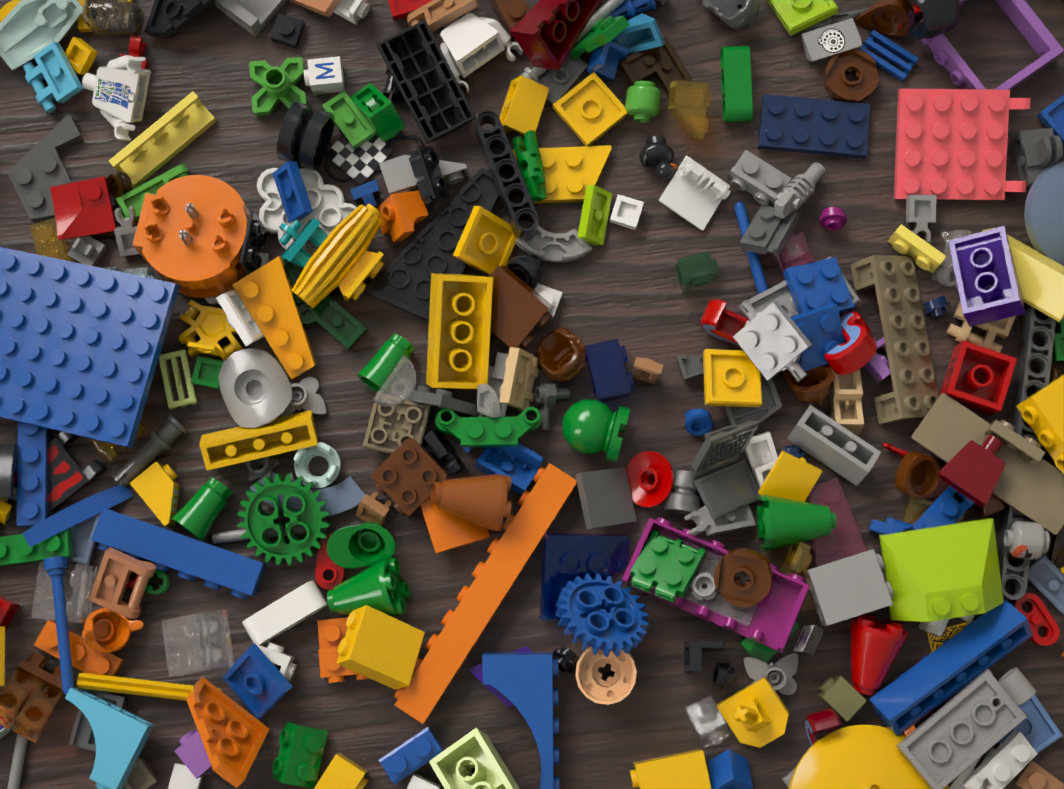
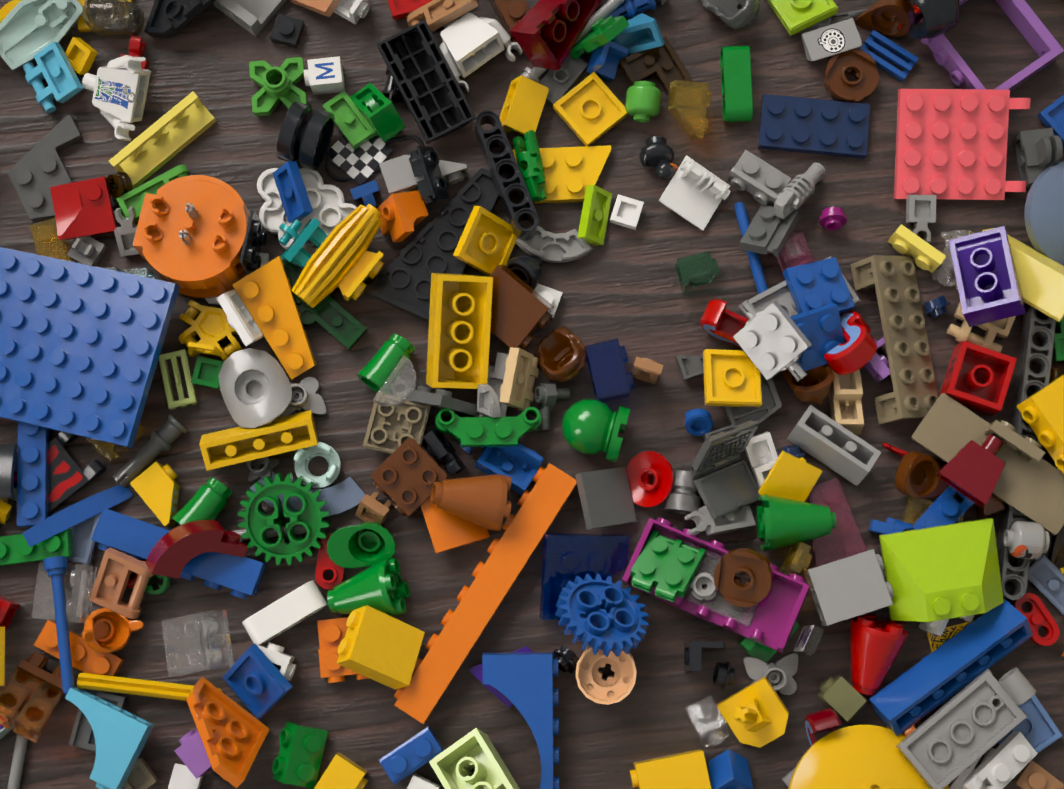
none -> dark red arch [145,520,248,579]

